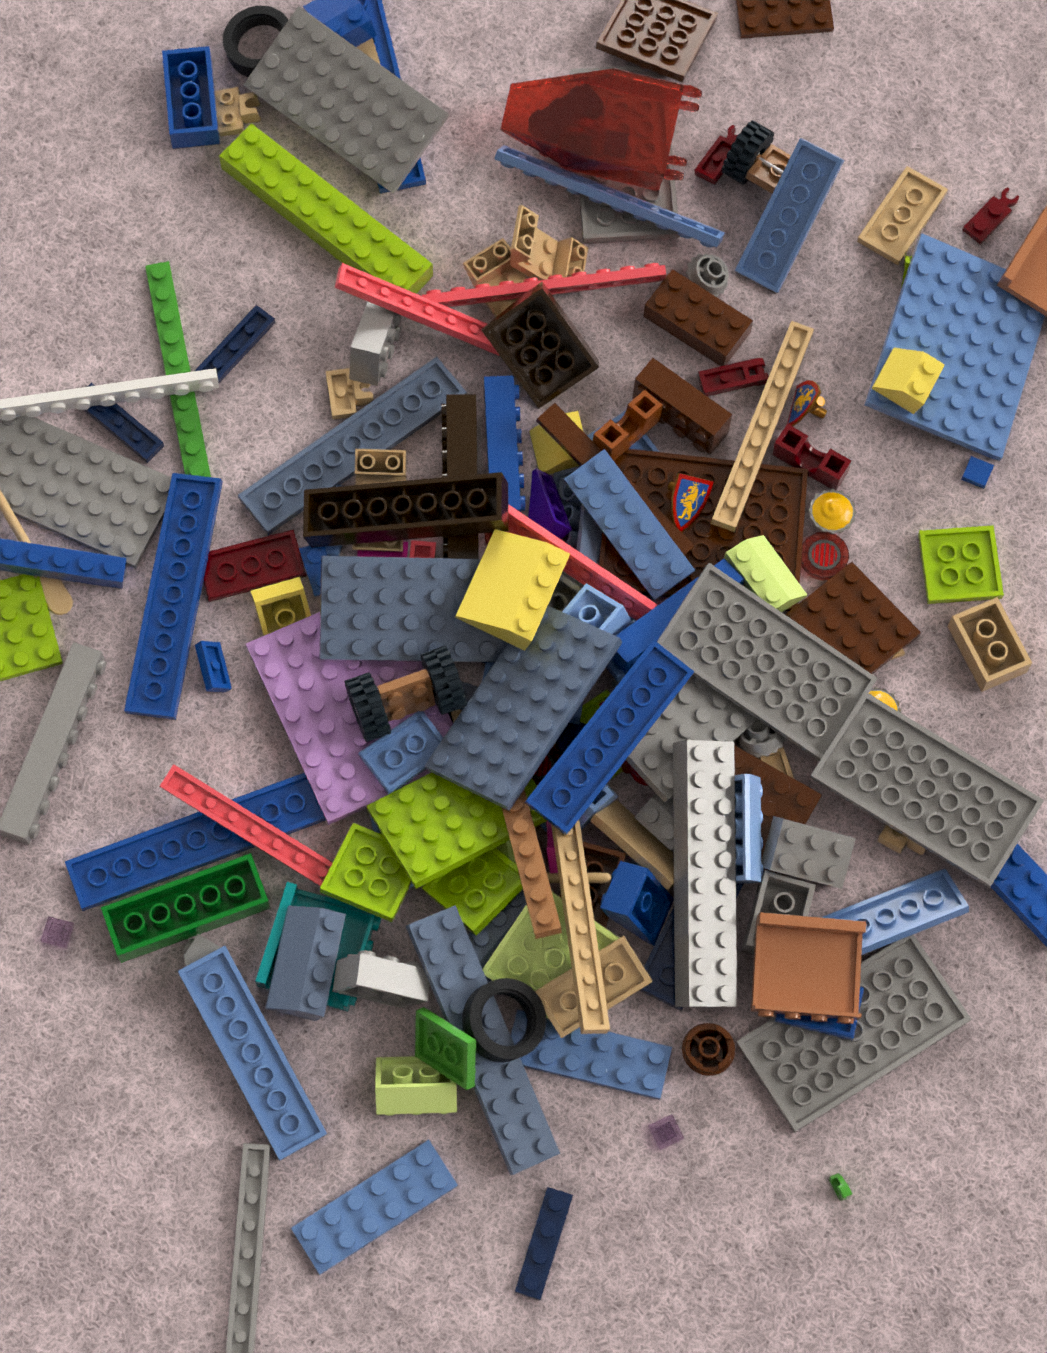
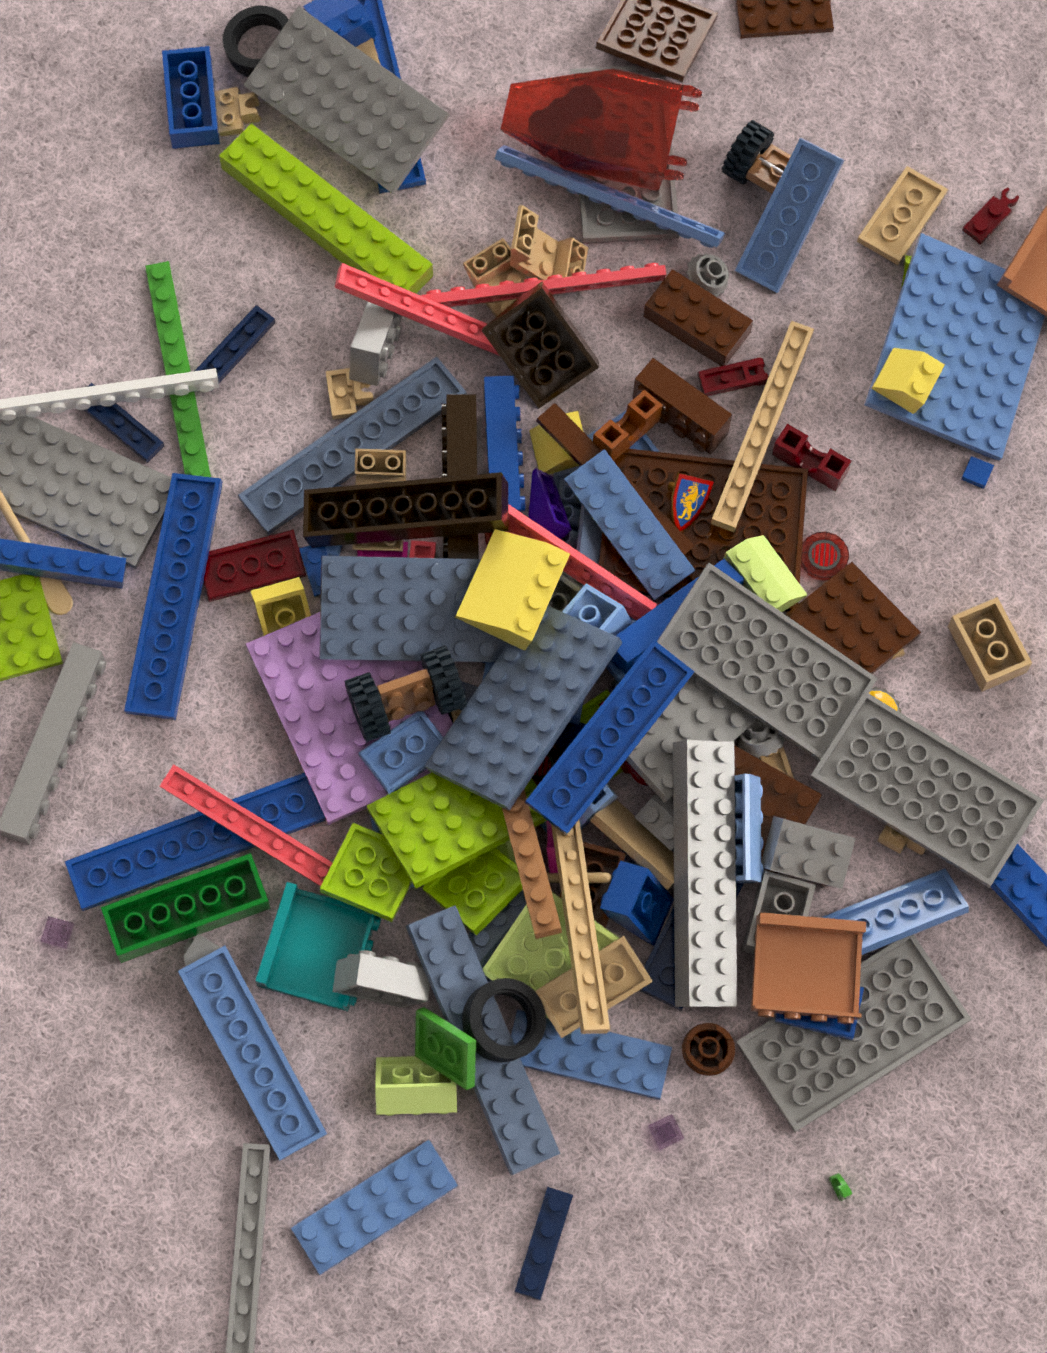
blue plate [195,641,232,693] -> none
sand blue slope [265,906,346,1021] -> none
dark red plate [694,125,738,185] -> none
shield [787,380,827,426] -> none
yellow piece [808,488,857,534] -> none
lime plate [918,525,1004,604] -> none

